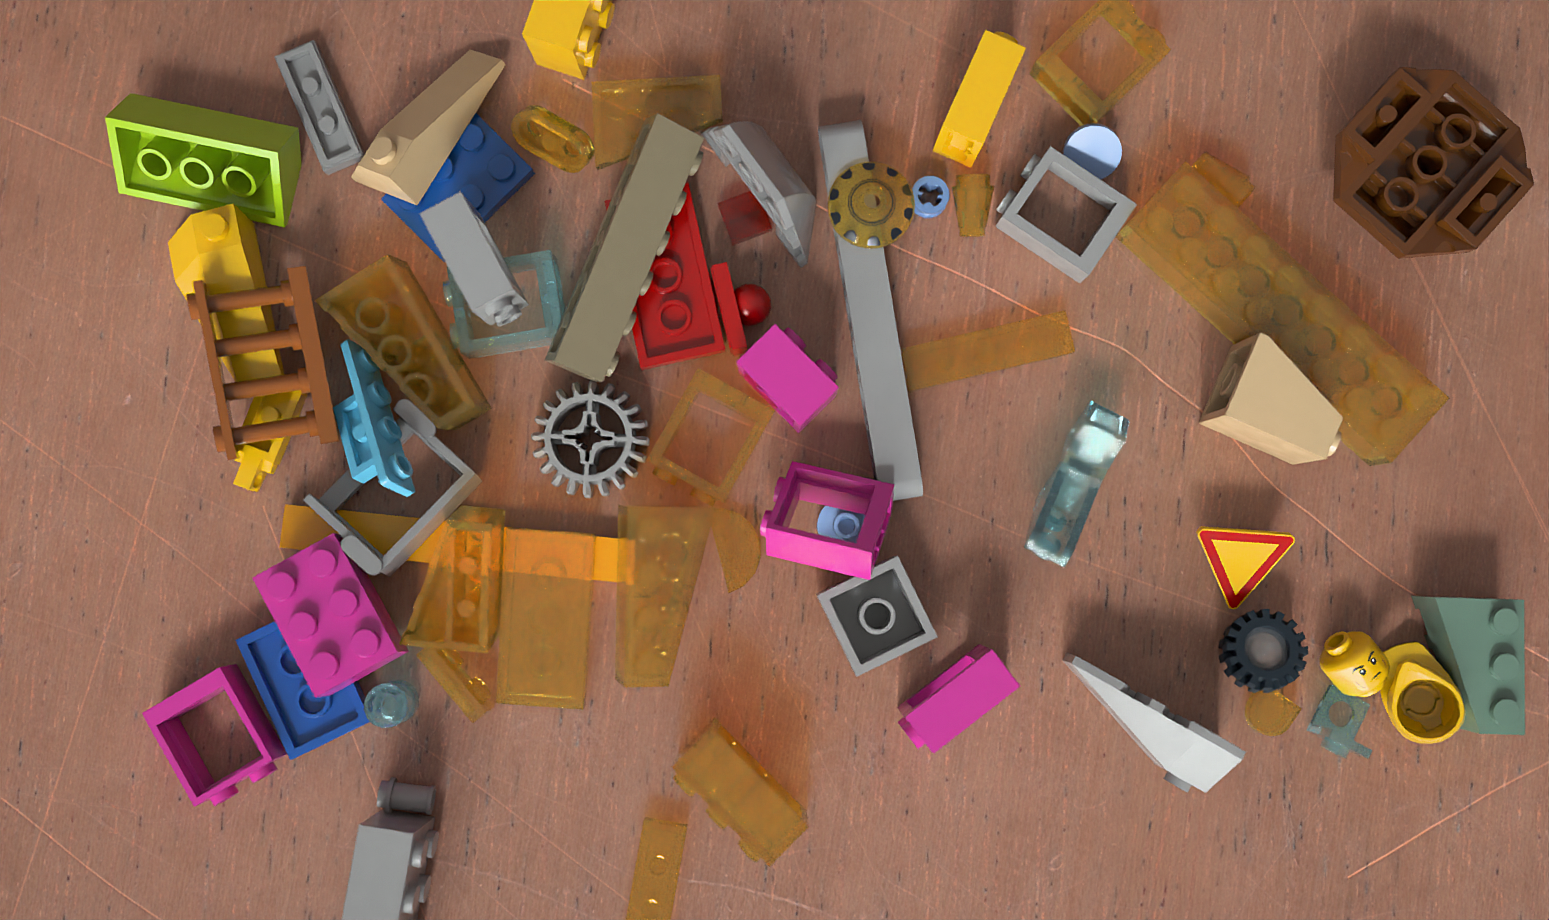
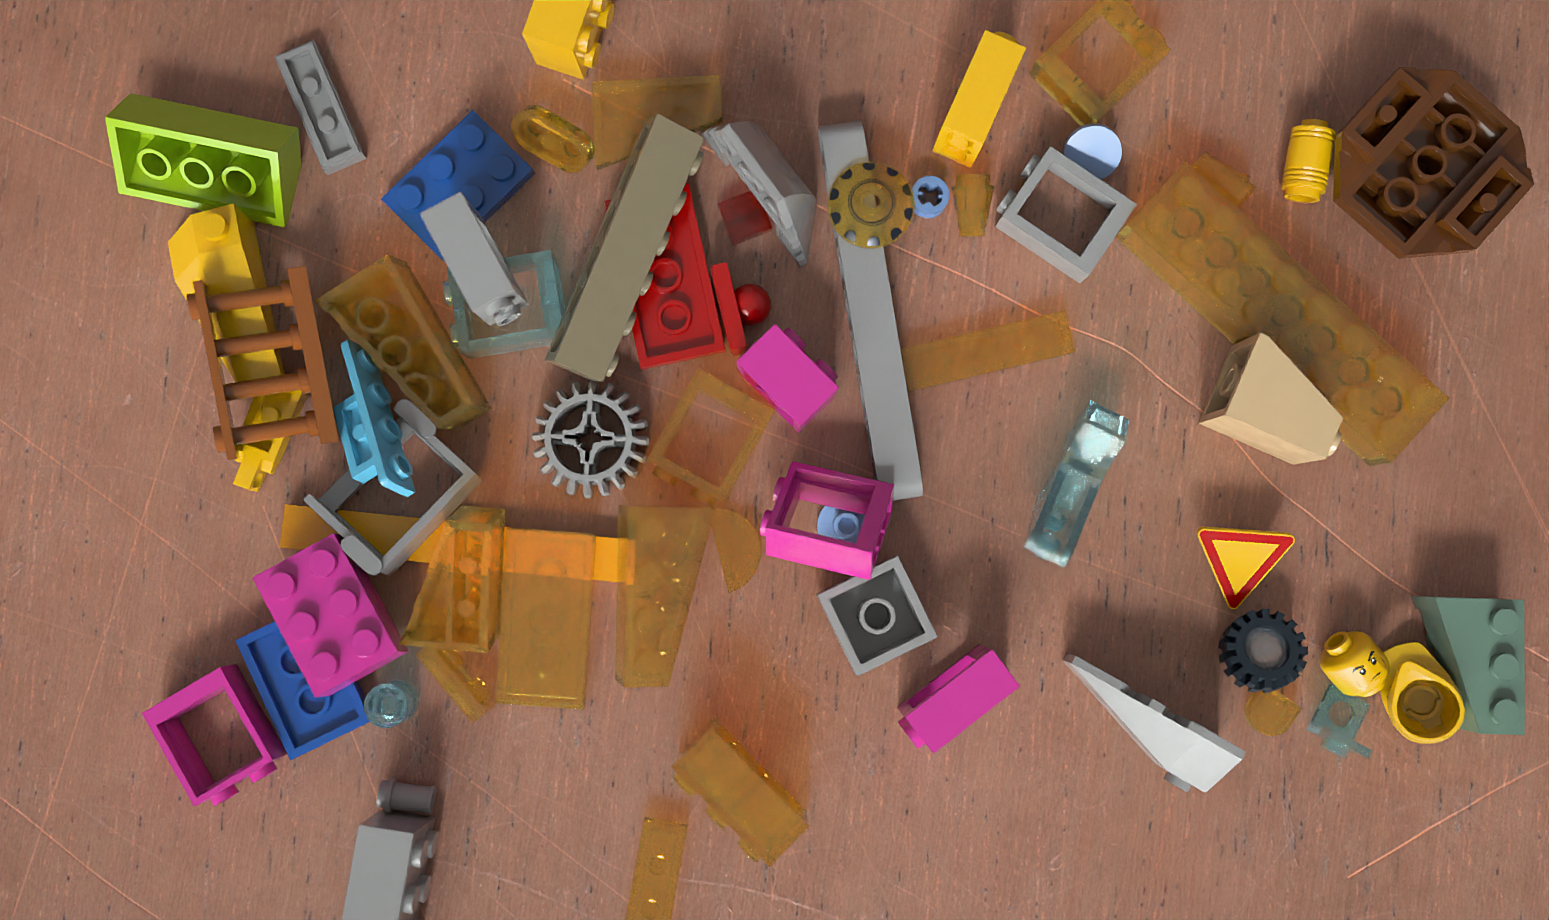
tan wedge [351,50,505,205] -> none
none -> yellow head [1281,119,1336,203]

